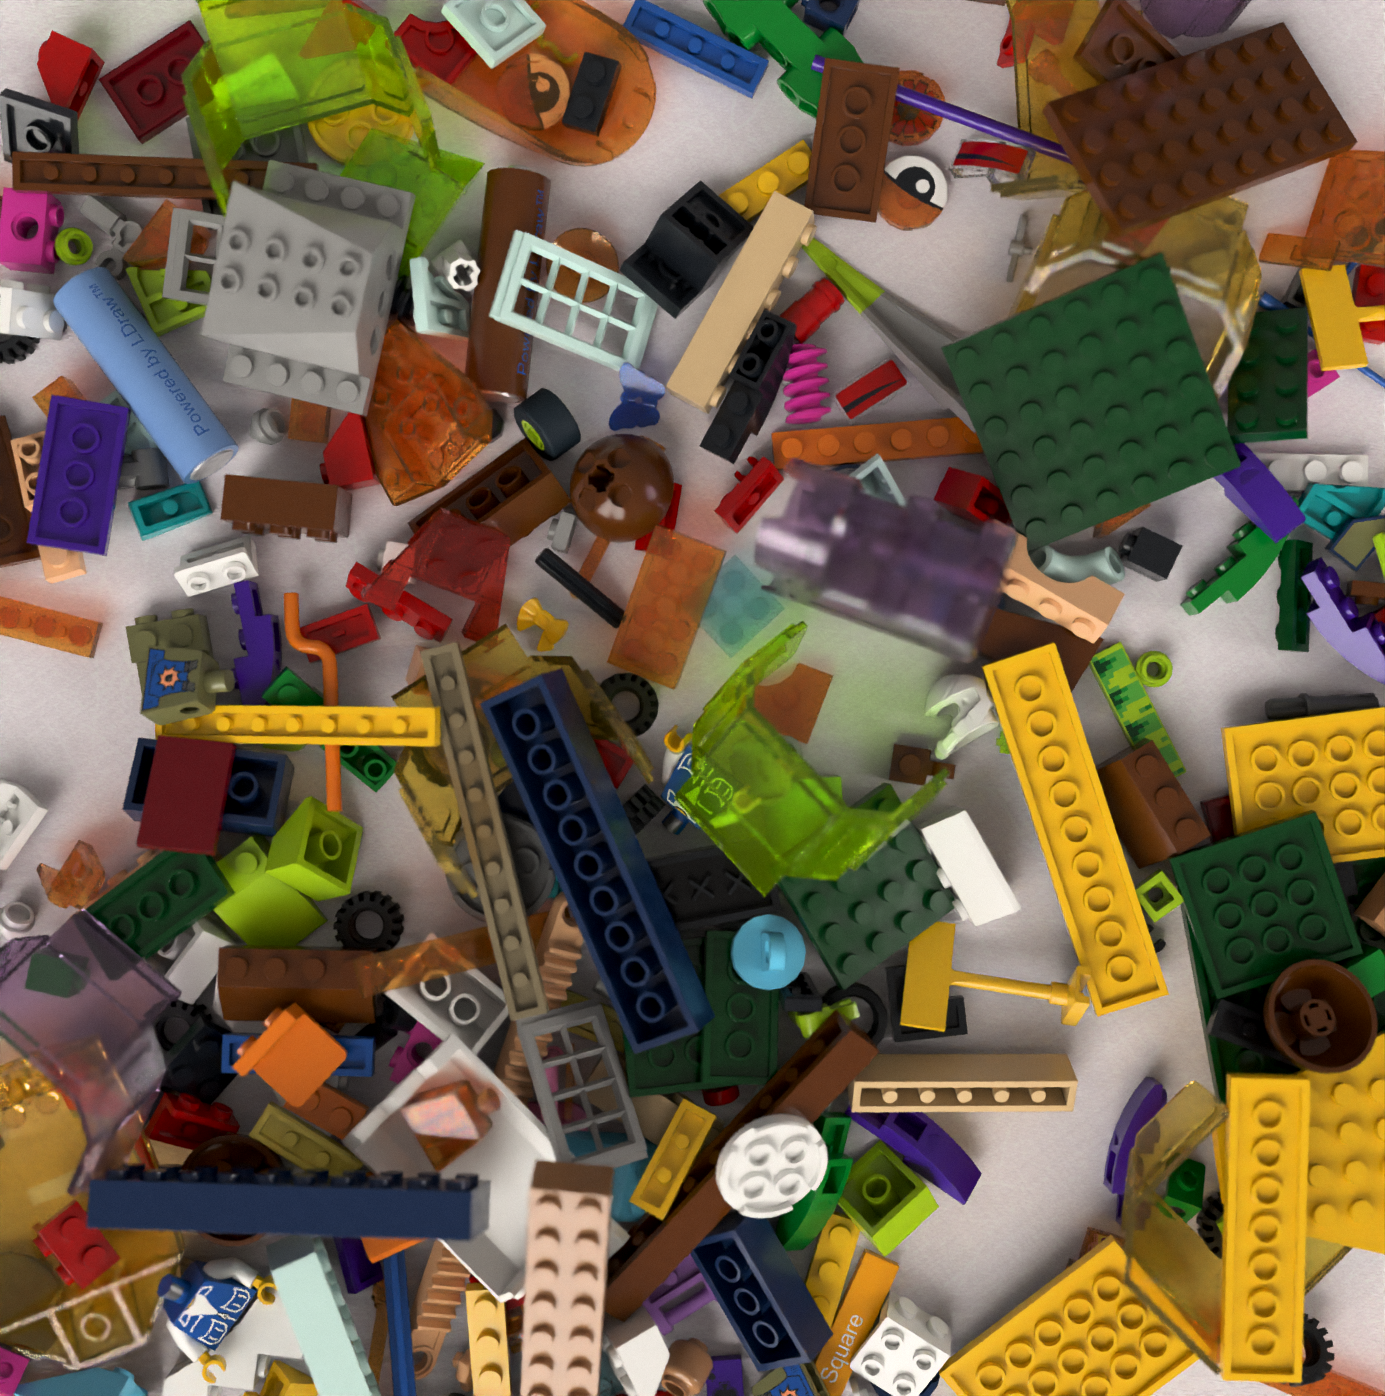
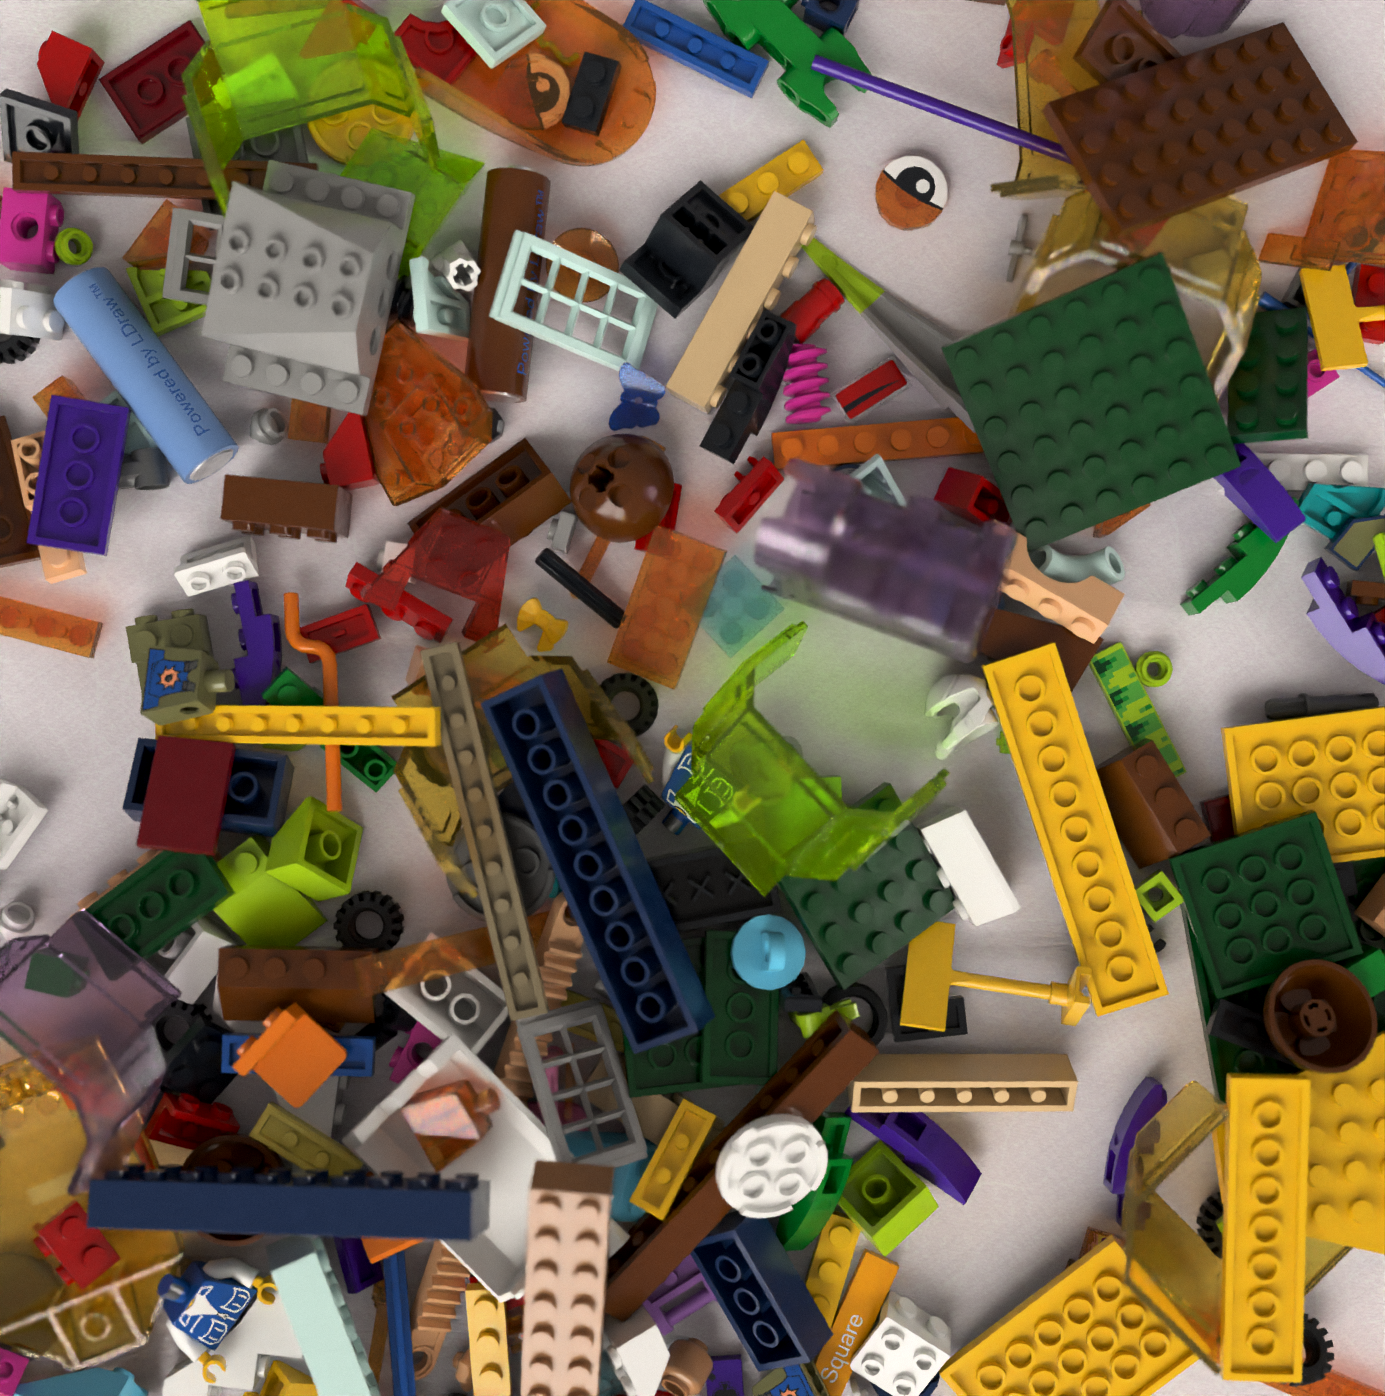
clear orange bracket [36,840,105,910] -> none
light grey bar [80,195,150,281] -> none
teal slope [128,481,213,541] -> none
orange plate [283,1082,370,1140] -> none
black wheel [514,388,581,461] -> none
red tile [701,1085,740,1106] -> none
clear orange tile [739,663,833,744] -> none
reddish brown plate [804,58,900,223] -> none
reddish brown plate [888,744,956,786] -> none
clear orange tile [889,70,945,146] -> none
slope [949,139,1036,186] -> none
black brick [1118,527,1183,582] -> none
green bracket [1151,1153,1206,1225] -> none
dark green plate [1275,539,1313,652] -> none

